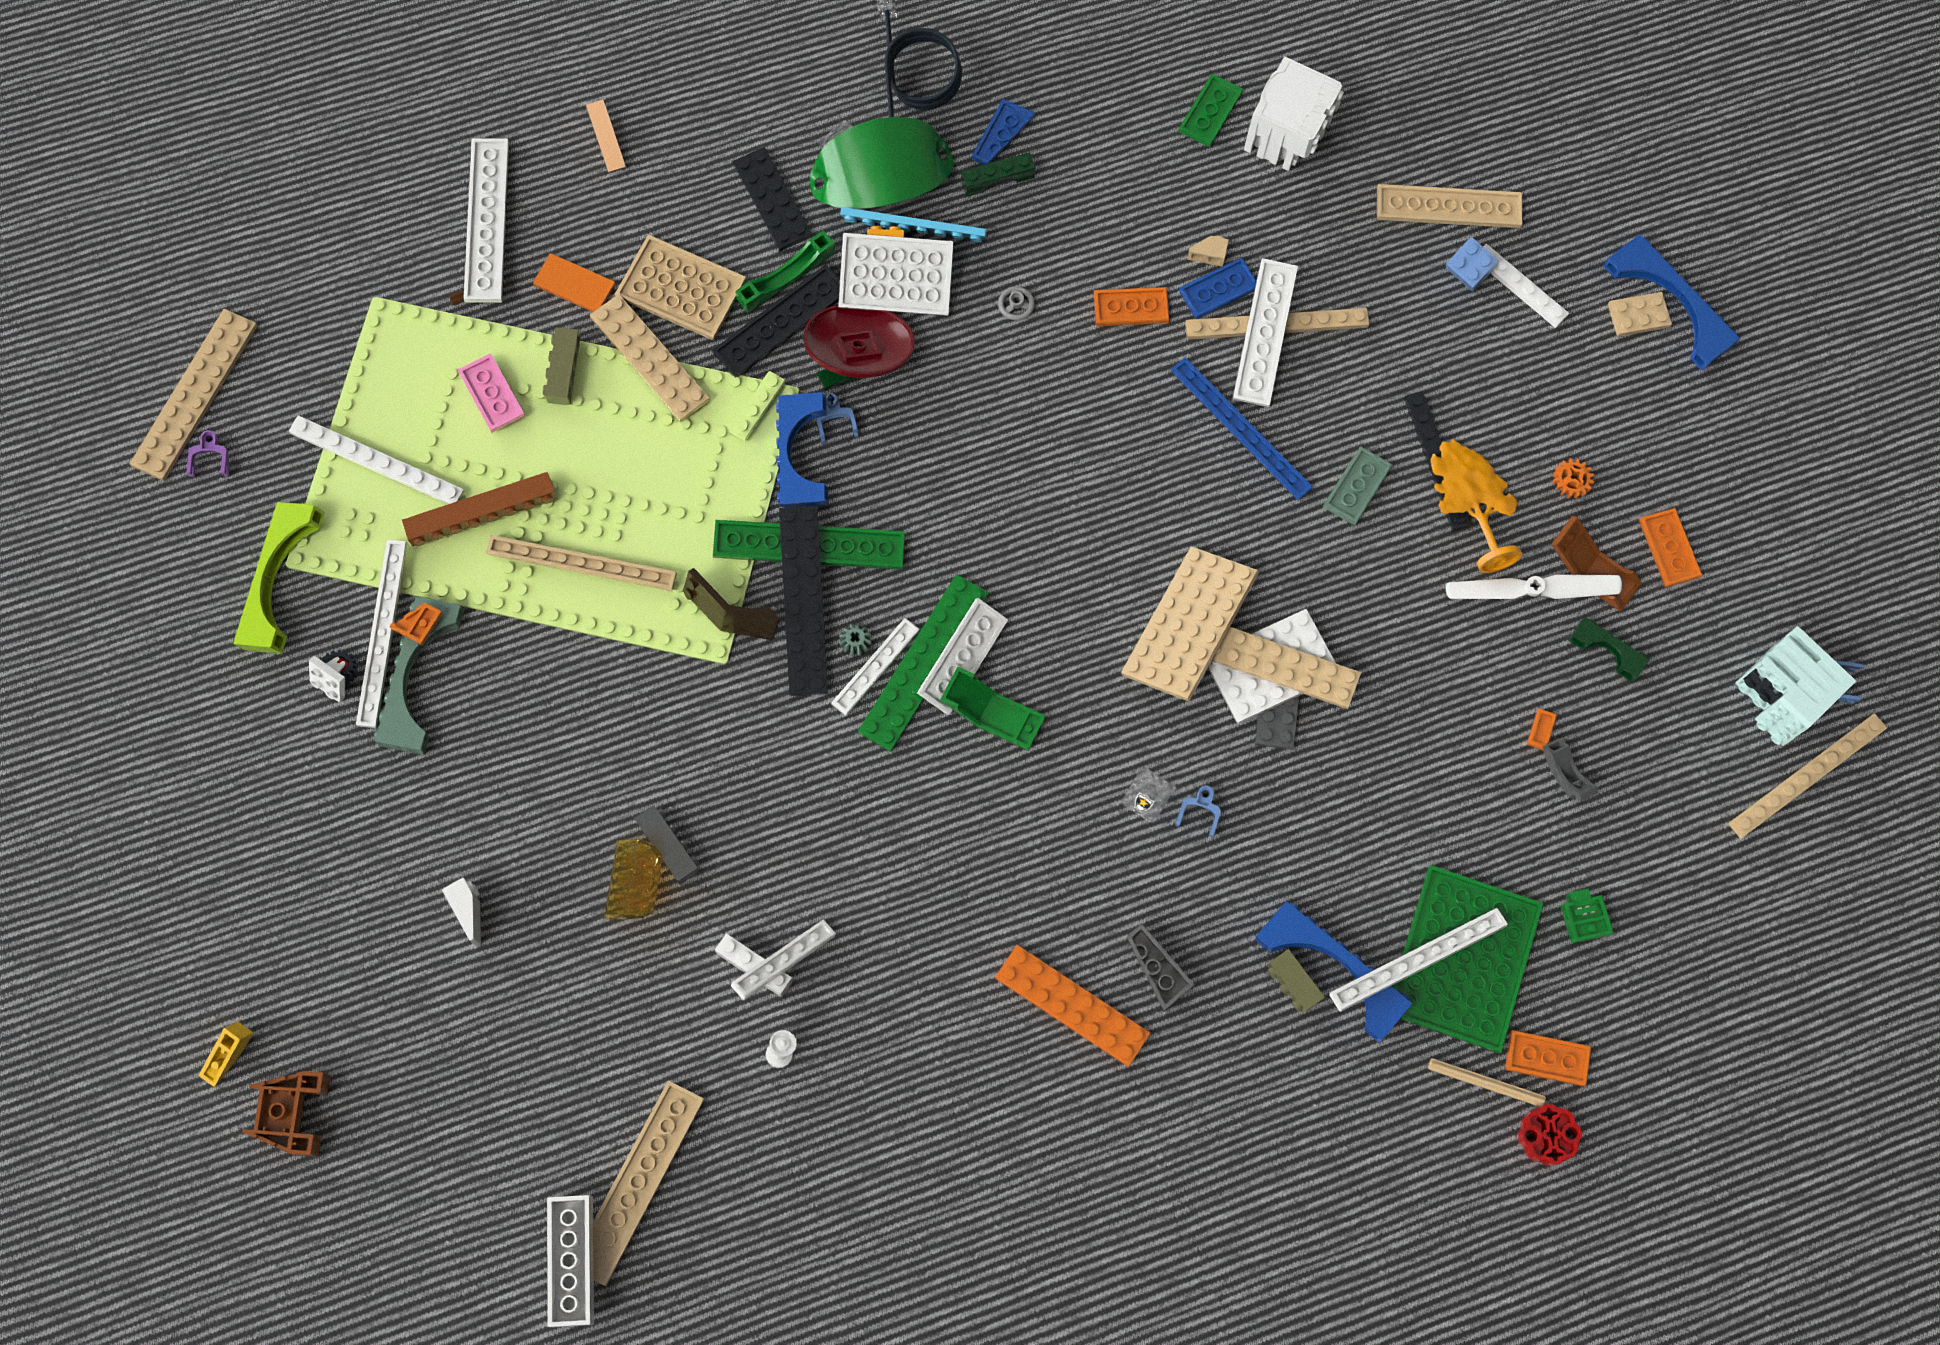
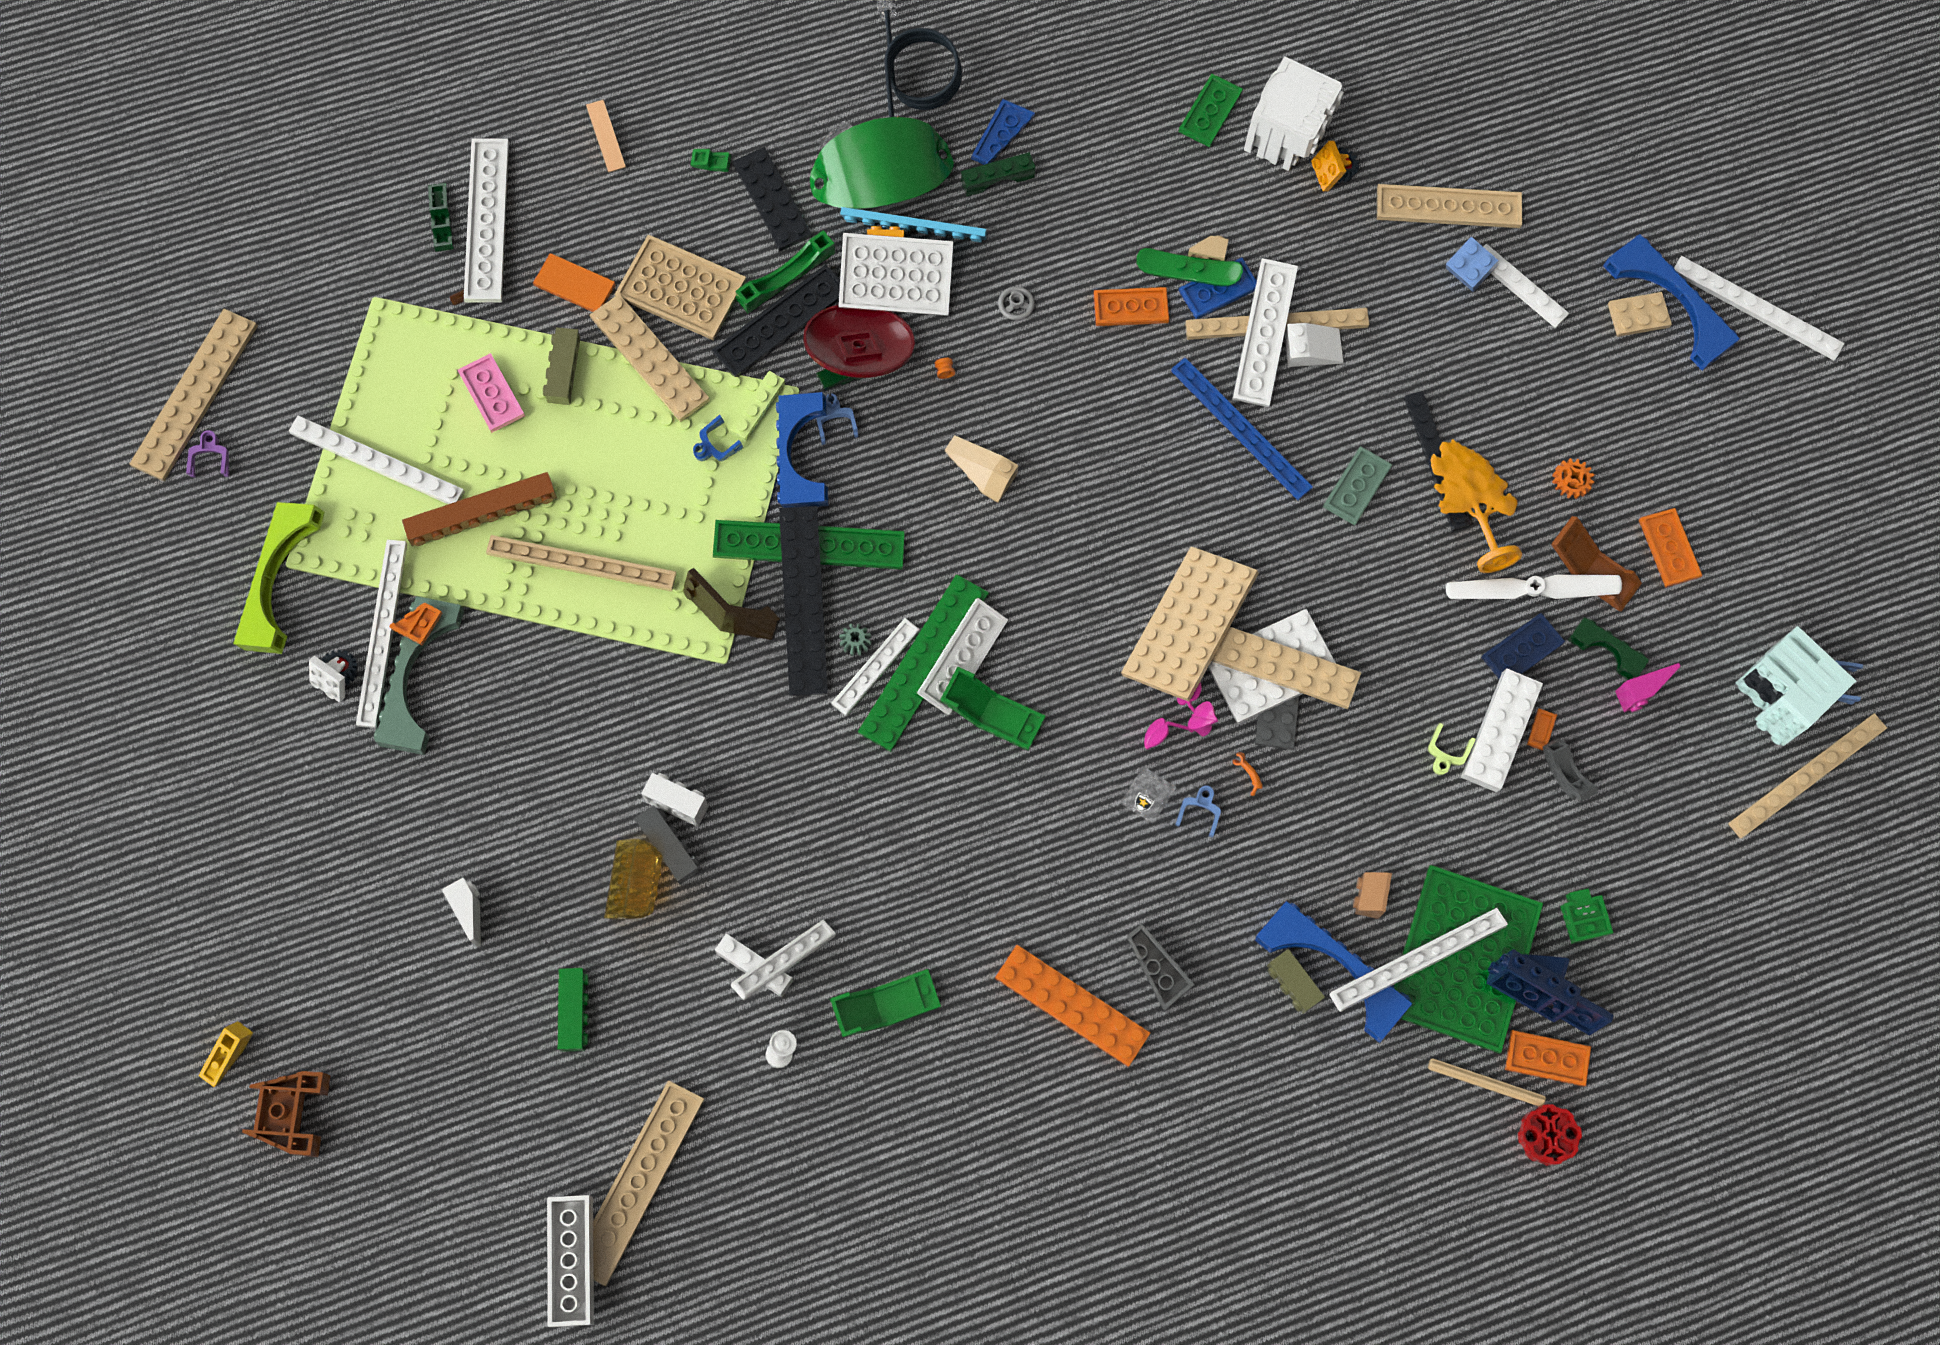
none -> dark green slope [428,183,454,252]
none -> green brick [558,968,589,1052]
none -> white brick [641,773,709,827]
none -> green slope [690,149,731,172]
none -> blue piece [693,414,744,461]
none -> green windscreen [830,969,941,1037]
none -> orange wheel [935,357,955,379]
none -> tan wedge [945,435,1019,503]
none -> green piece [1137,248,1243,286]
none -> dark pink plant [1144,681,1218,750]
none -> orange piece [1233,752,1263,796]
none -> white slope [1284,323,1343,367]
none -> light orange plate [1311,140,1360,192]
none -> medium nougat slope [1353,872,1392,919]
none -> yellowish green piece [1428,723,1476,775]
none -> white brick [1461,669,1543,792]
none -> dark blue plate [1481,613,1565,679]
none -> dark blue wedge [1486,949,1614,1036]
none -> dark pink slope [1615,663,1680,713]
none -> white plate [1674,256,1844,360]

